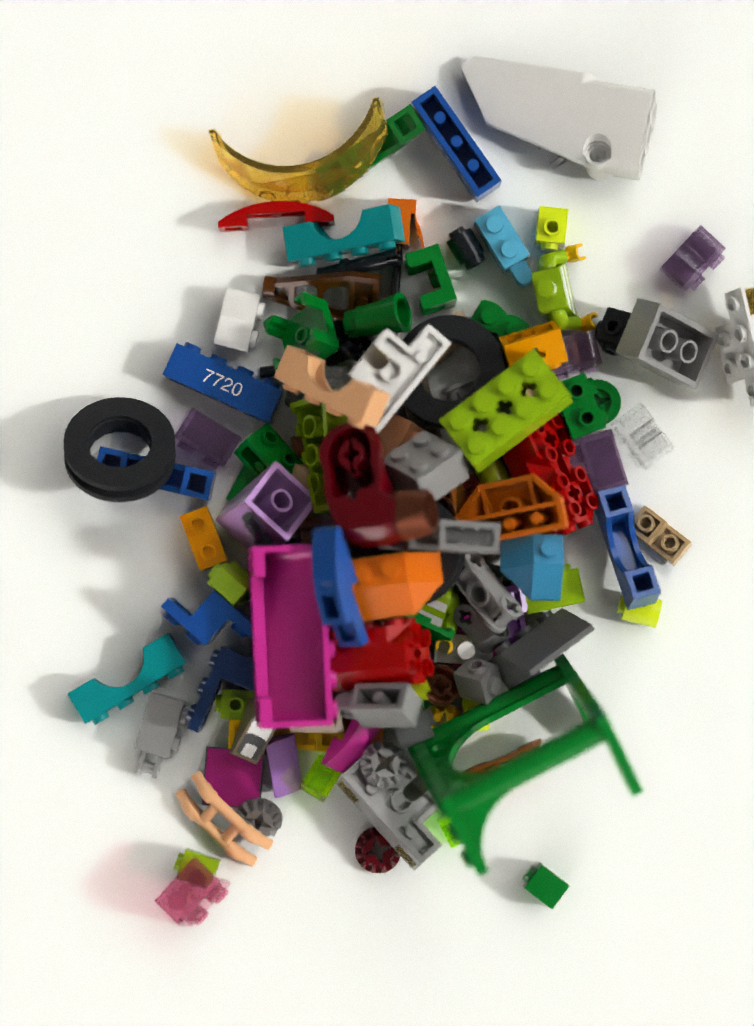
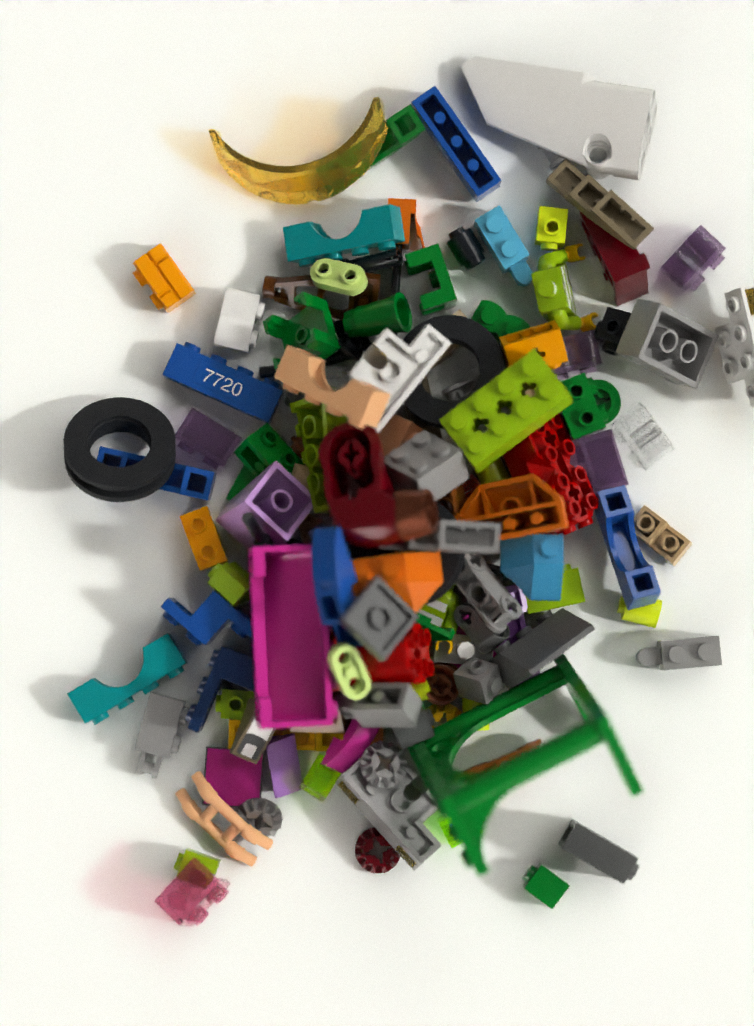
red slope [218,201,335,232] -> none
none -> light orange brick [132,243,196,313]
none -> yellowish green plate [310,258,368,296]
none -> yellowish green plate [327,642,371,700]
none -> dark grey tile [338,575,419,662]
none -> dark tan slope [546,159,654,250]
none -> dark grey brick [558,819,639,884]
none -> dark red wedge [579,211,650,307]
none -> light grey brick [636,636,722,670]

